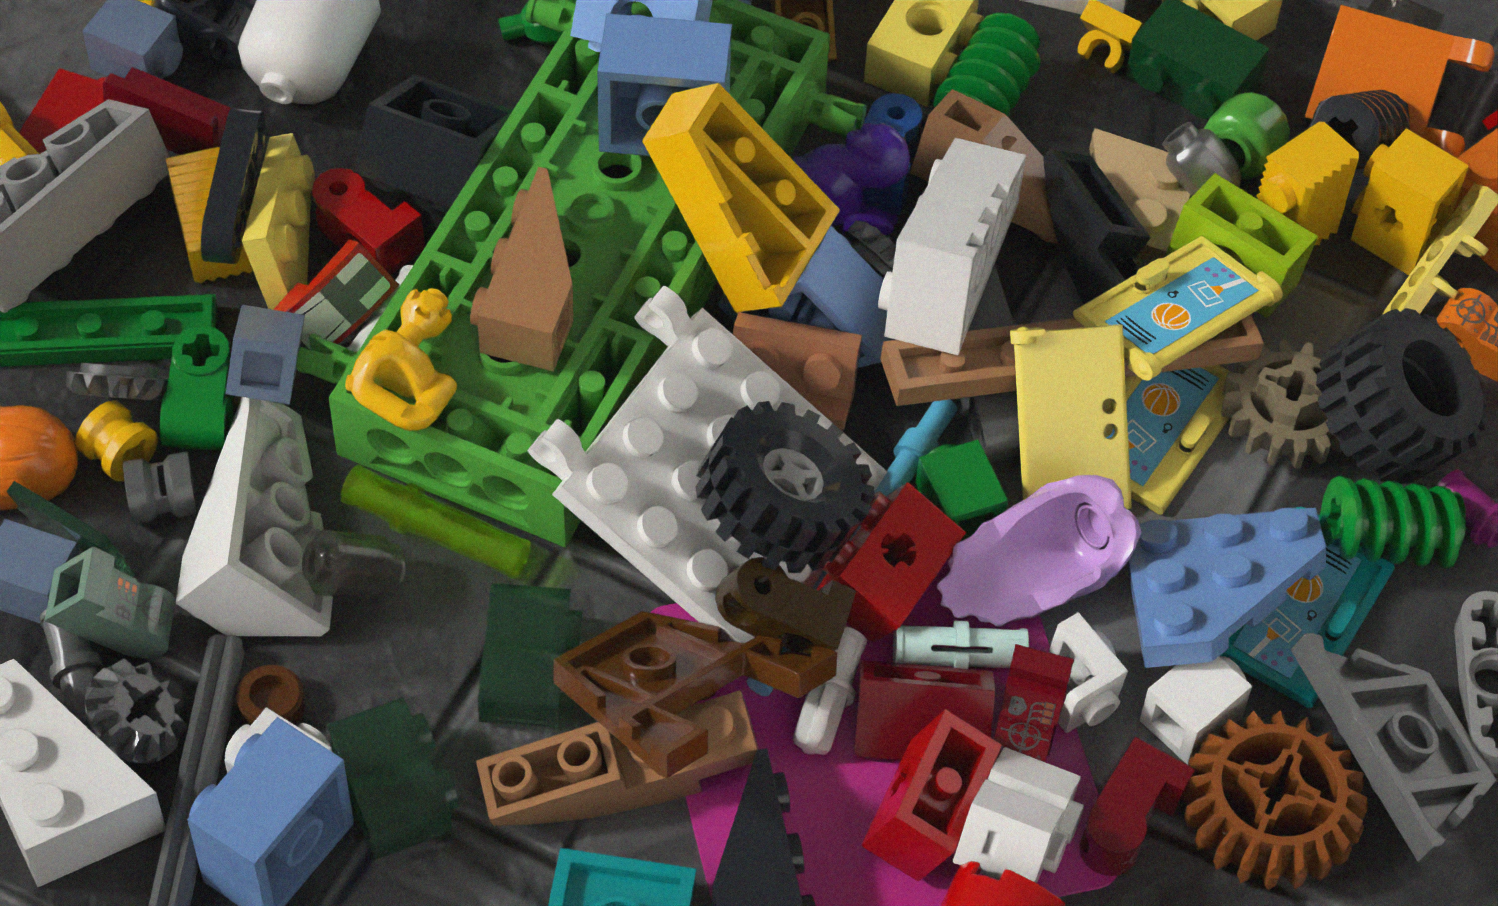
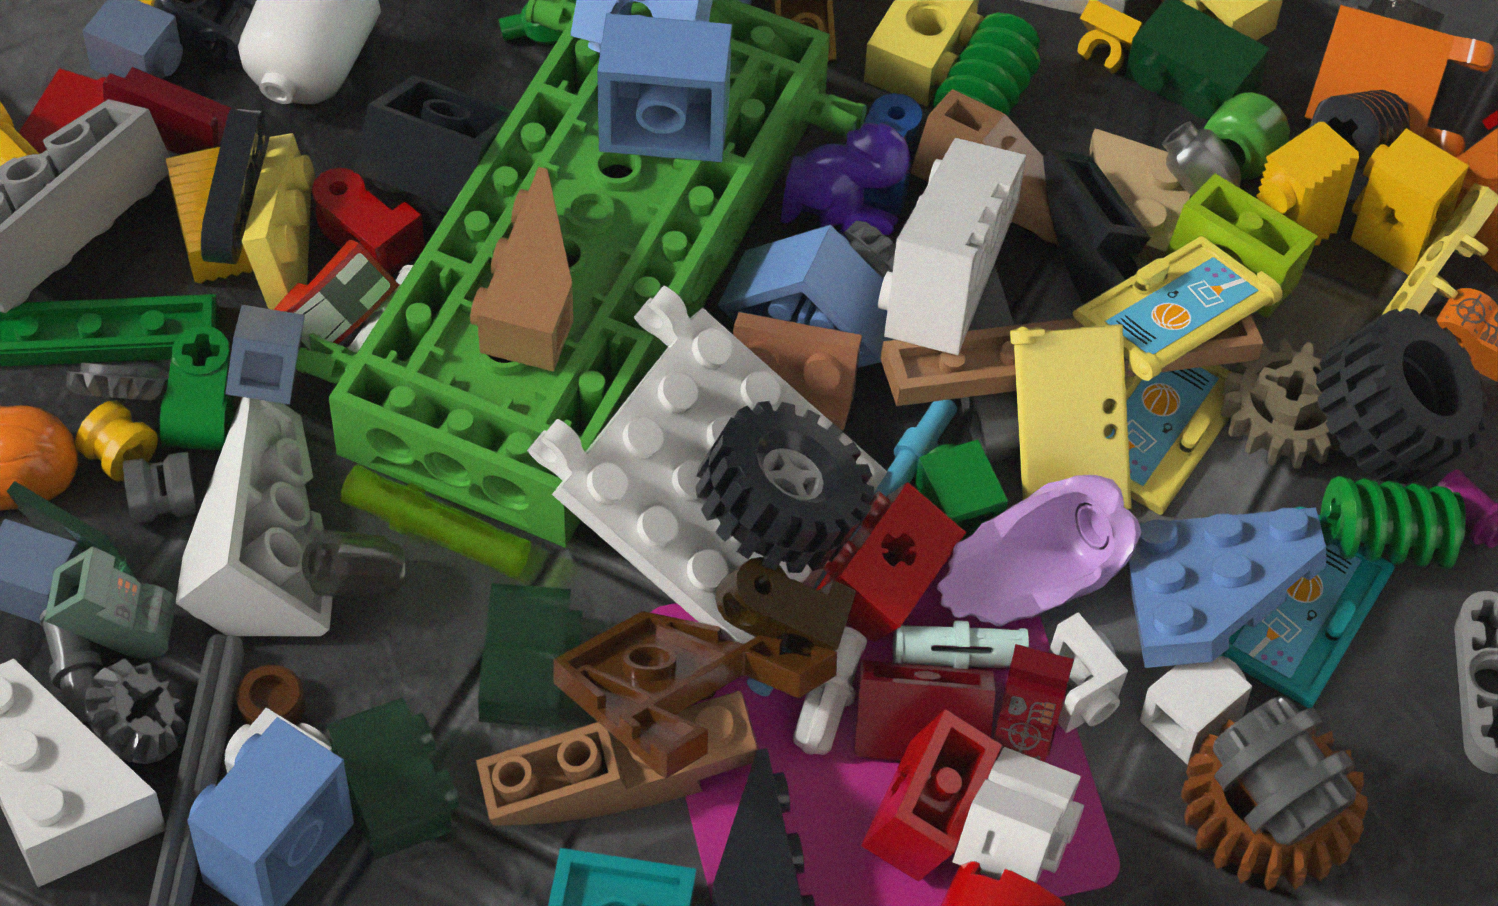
yellow piece [345,288,457,431] -> none
yellow wedge [642,83,840,313] -> none
dark red leg [1079,737,1195,876] -> none
dark grey wing [1291,633,1497,863] -> none
none -> dark grey piece [1213,696,1356,847]

